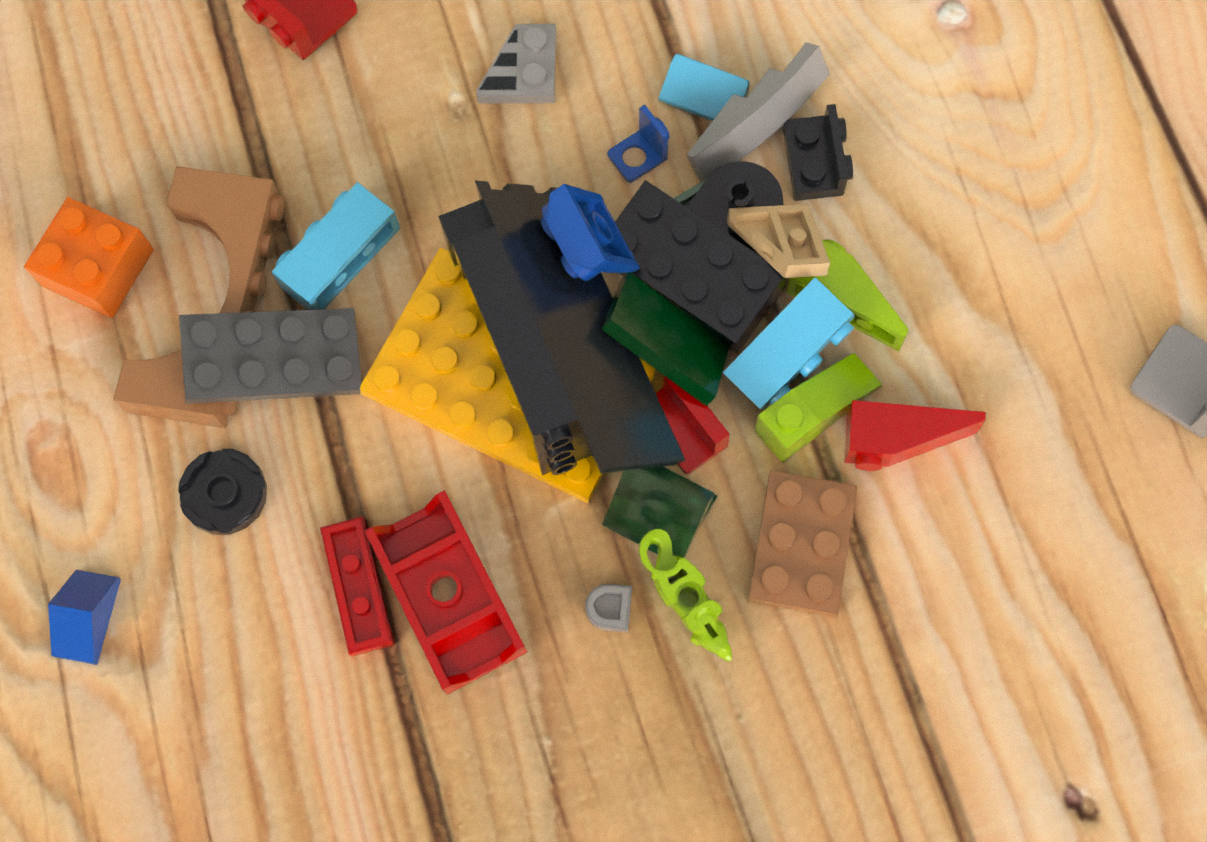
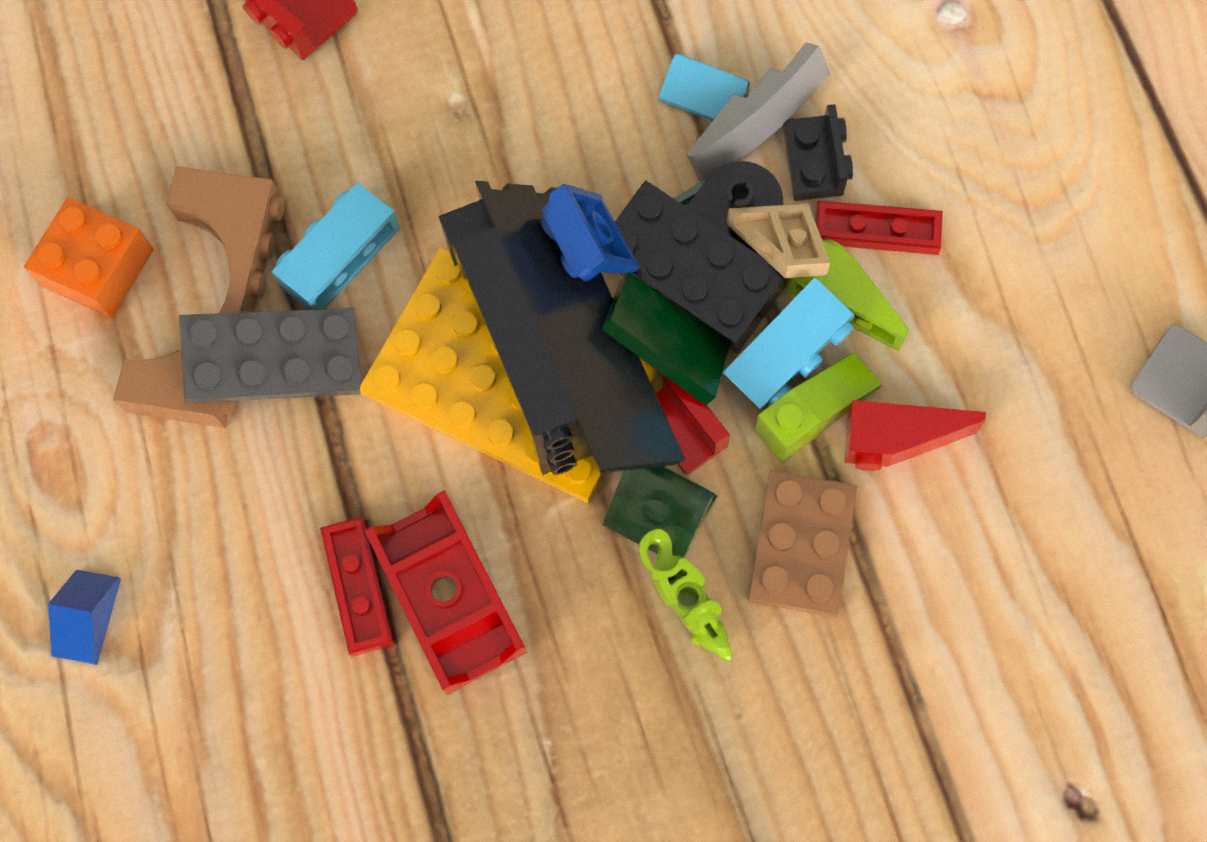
black tile [178,449,267,535] -> none
light grey wing [476,24,556,103] -> none
light grey tile [585,584,632,633] -> none
blue bracket [607,105,670,183] -> none
none -> red tile [815,200,943,255]

